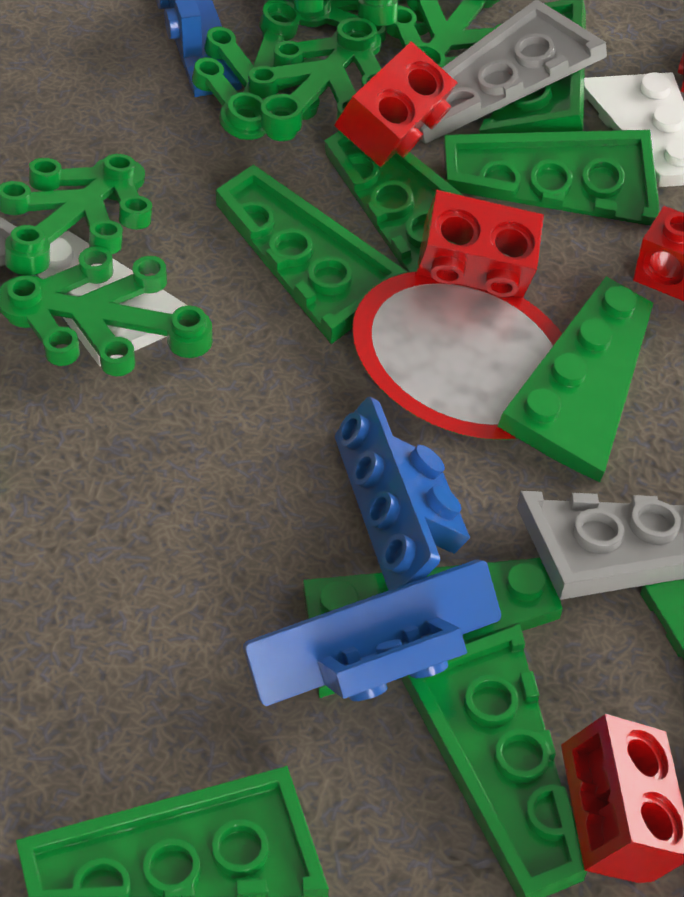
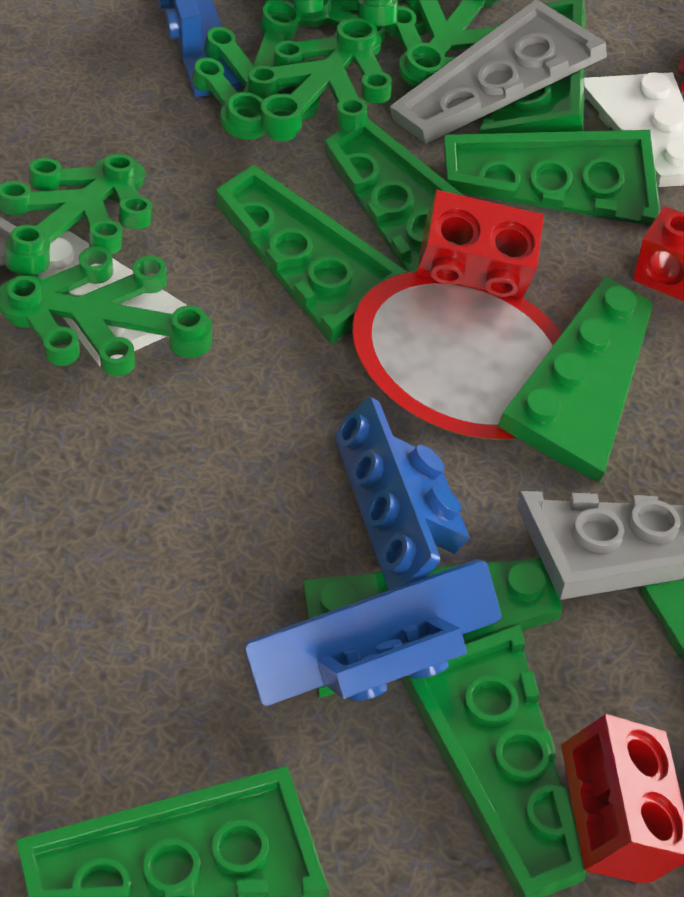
red brick [334,41,458,167] -> none

